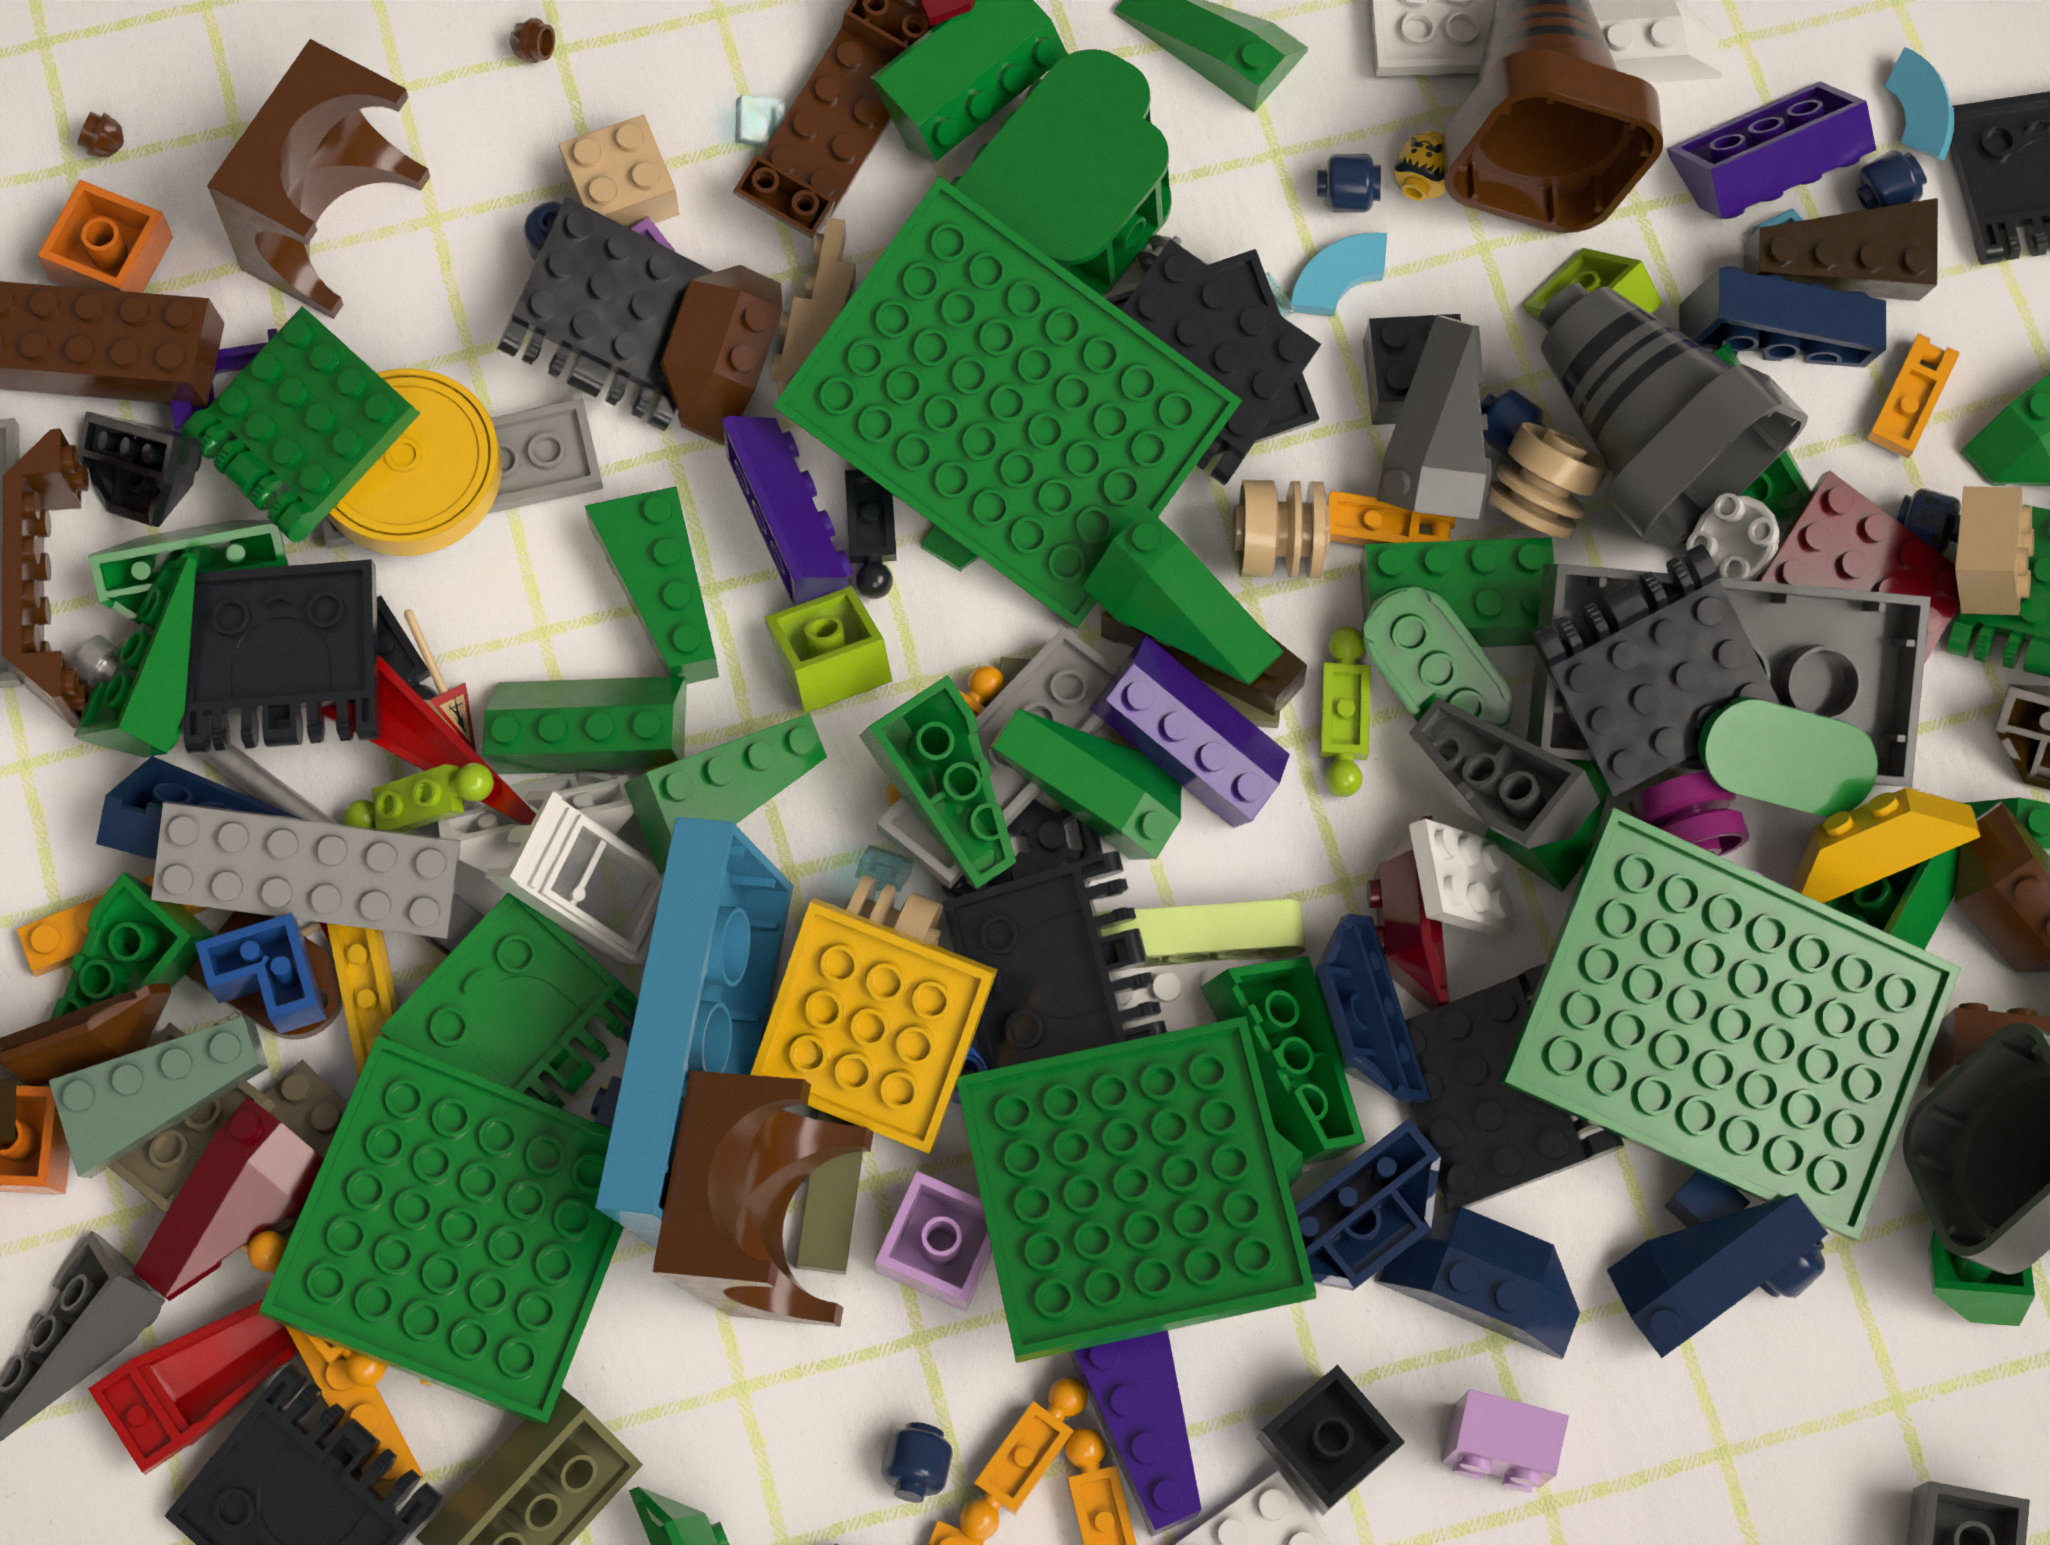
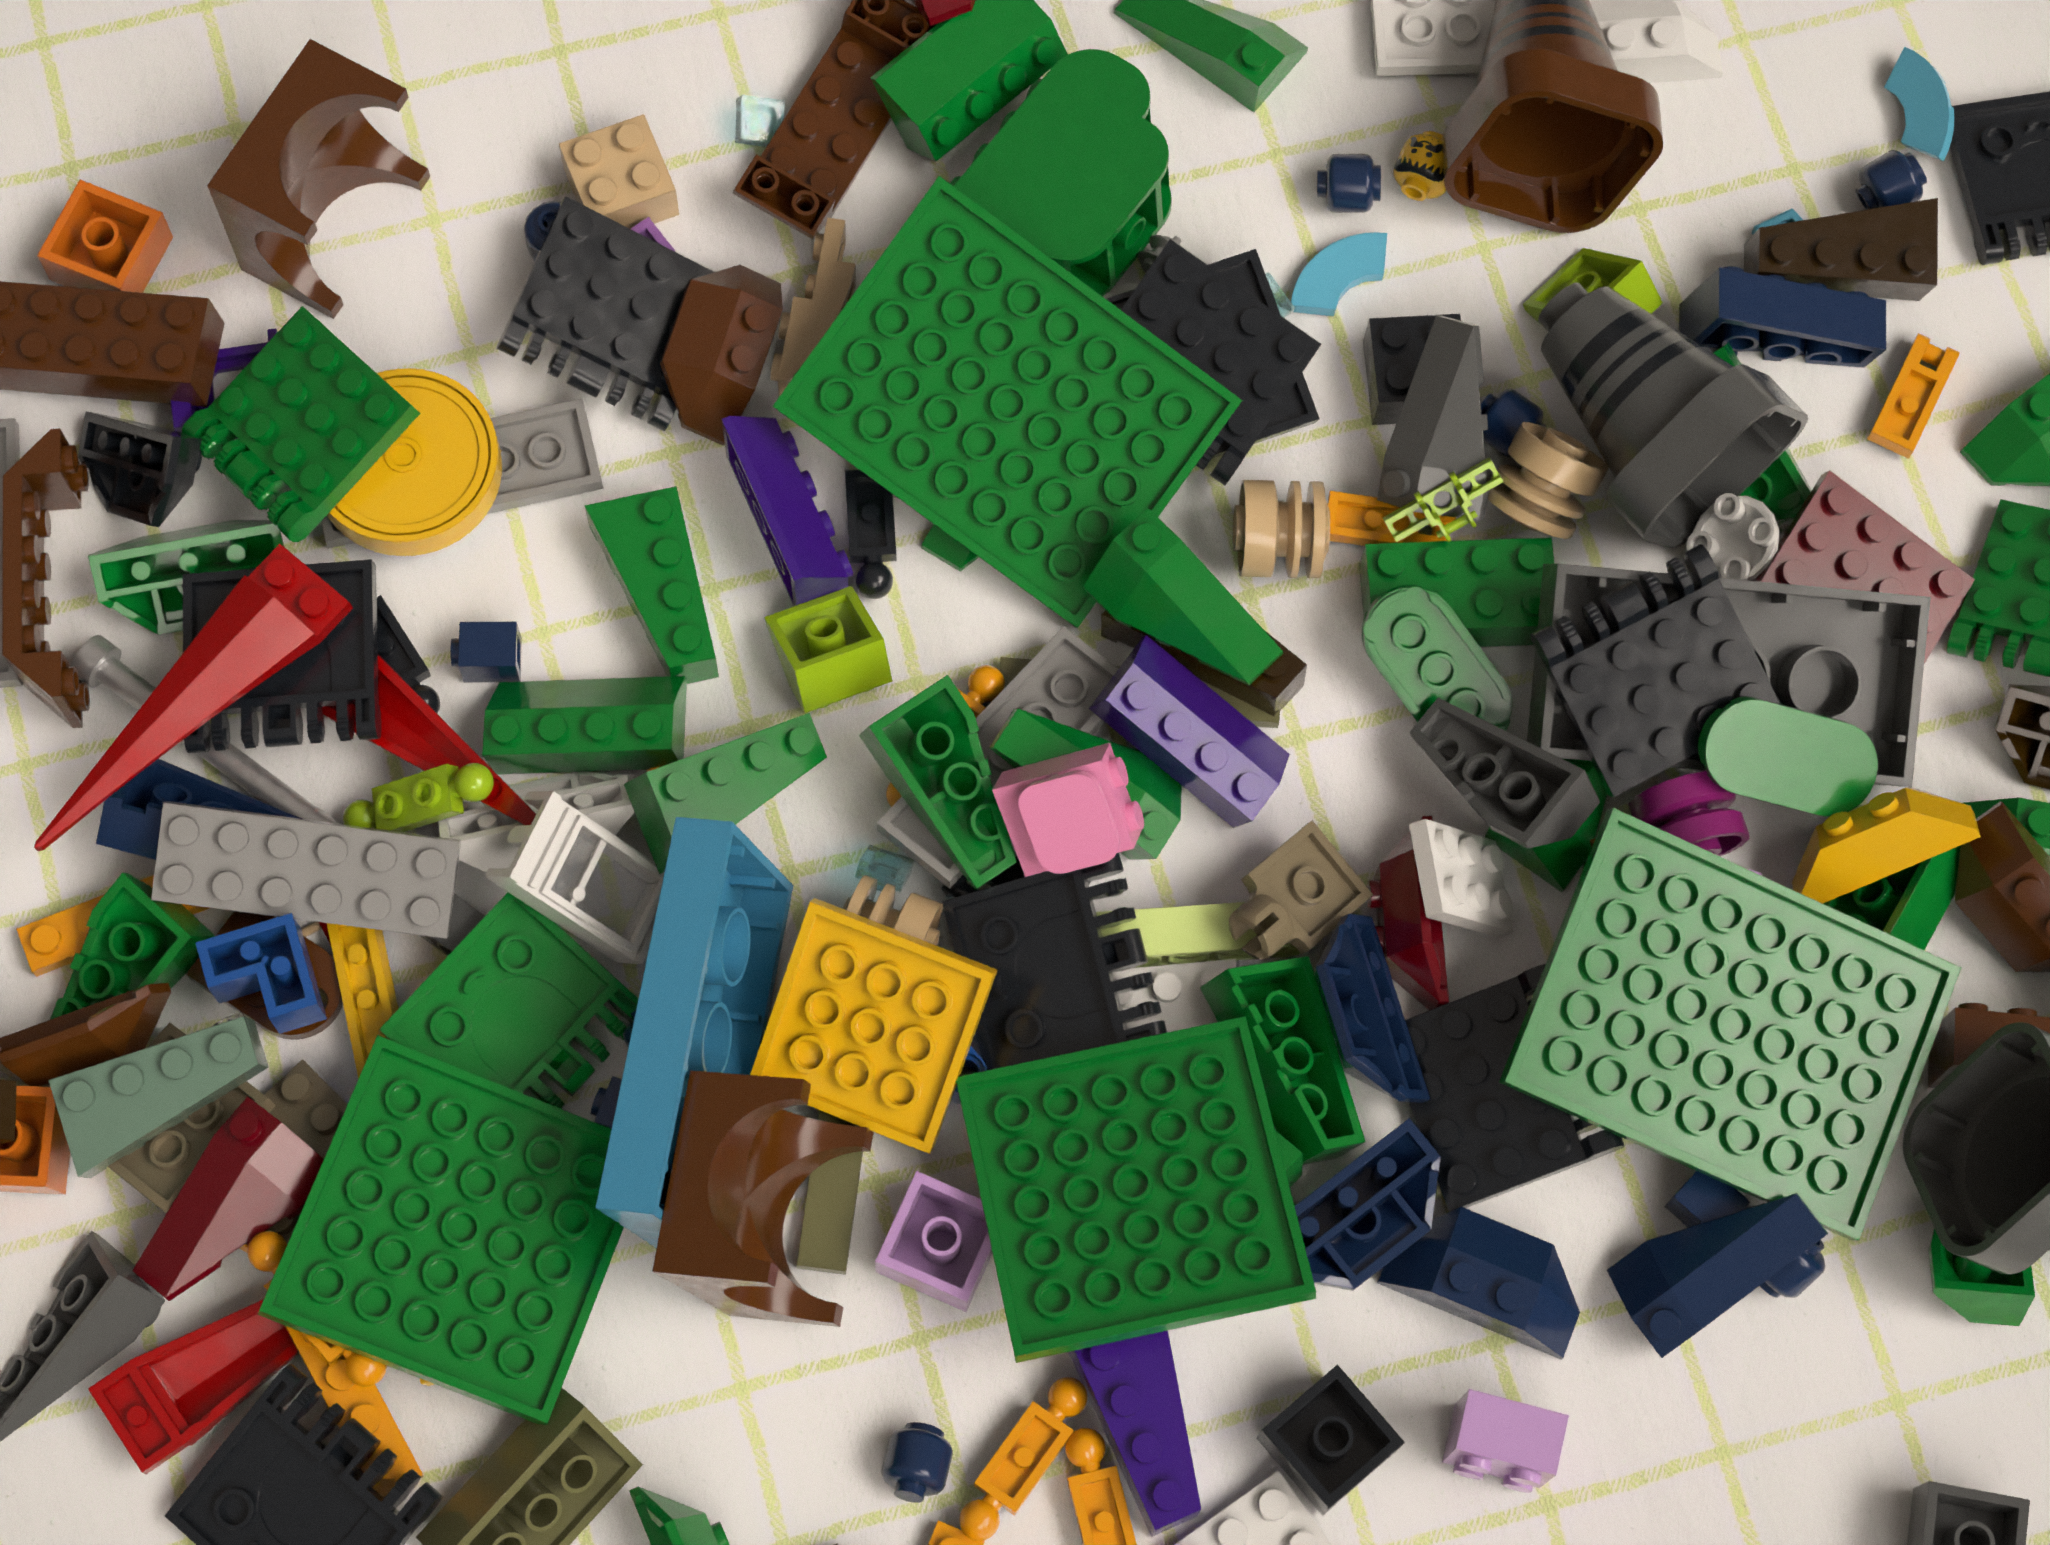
green wedge [73,556,196,758] -> none
reddish brown plate [77,112,124,157] -> none
tan piece [404,609,476,752] -> none
reddish brown plate [509,18,555,63] -> none
lime plate [1320,626,1371,797] -> none
dark purple slope [1667,81,1876,219] -> none
dark blue head [1896,488,1961,554] -> none
tan brick [1955,486,2034,615] -> none
none -> red plate [34,544,353,851]
none -> dark blue brick [450,621,522,683]
none -> bright pink brick [992,743,1144,877]
none -> dark tan plate [1229,820,1373,960]
none -> lime piece [1383,457,1503,543]

